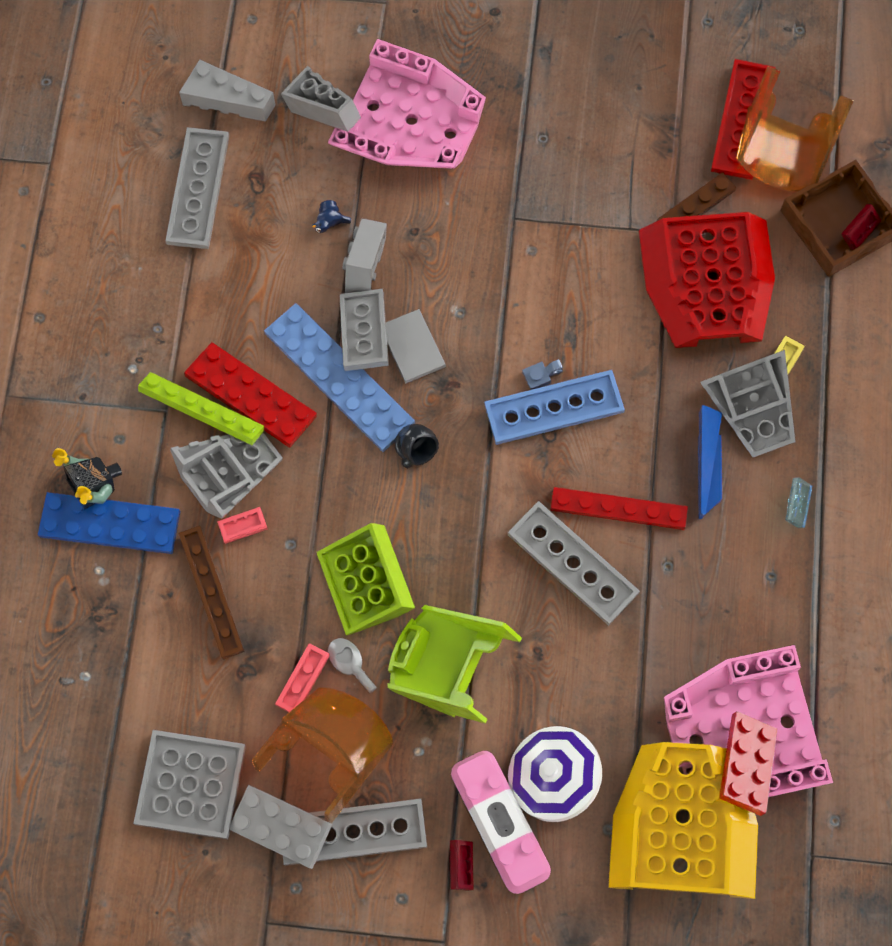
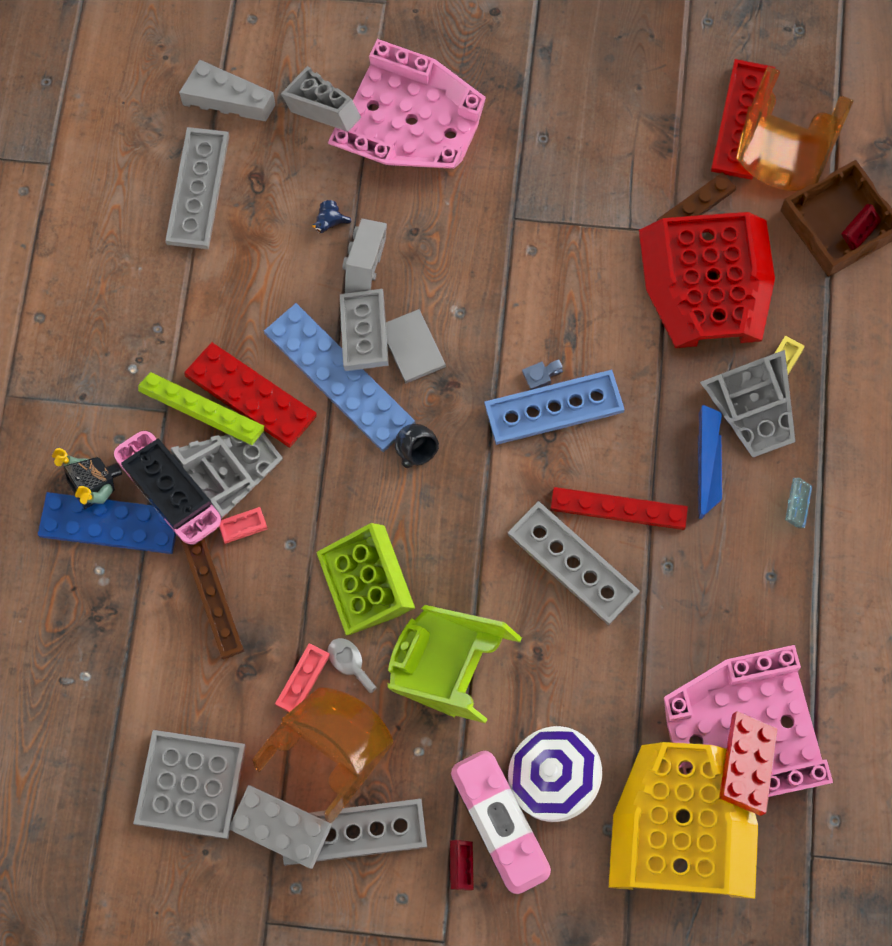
none -> black piece [114,431,221,545]

